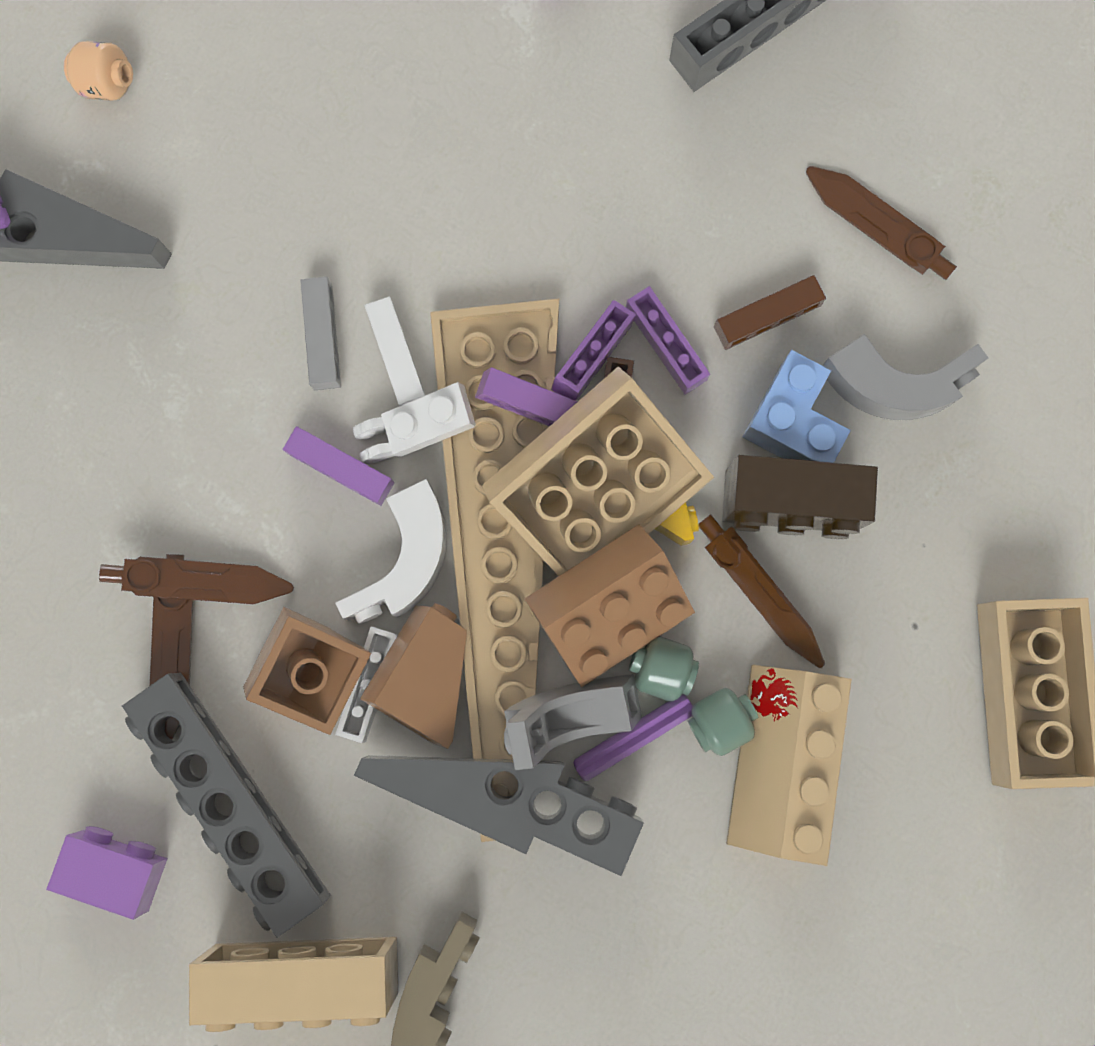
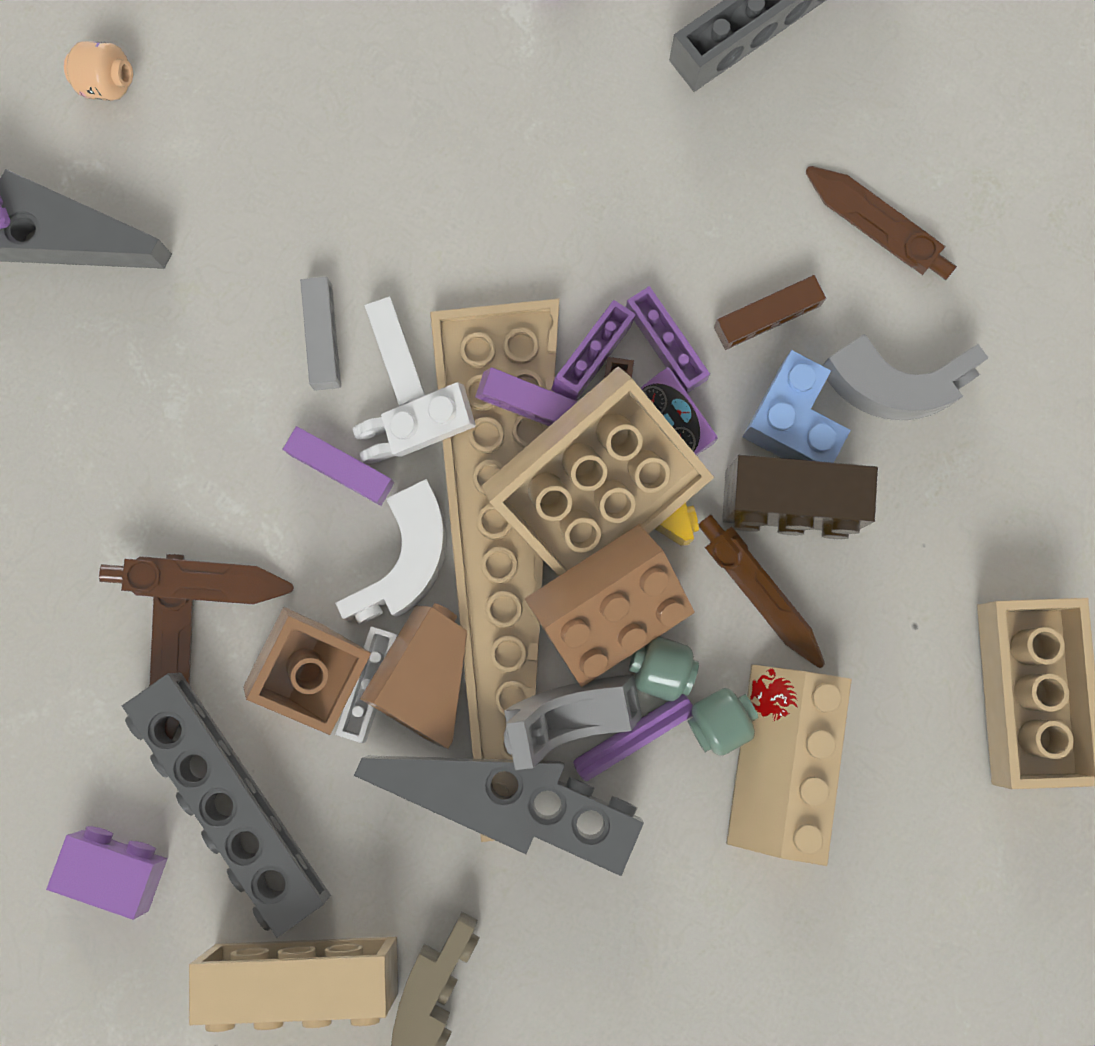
none -> slope [641,367,718,456]

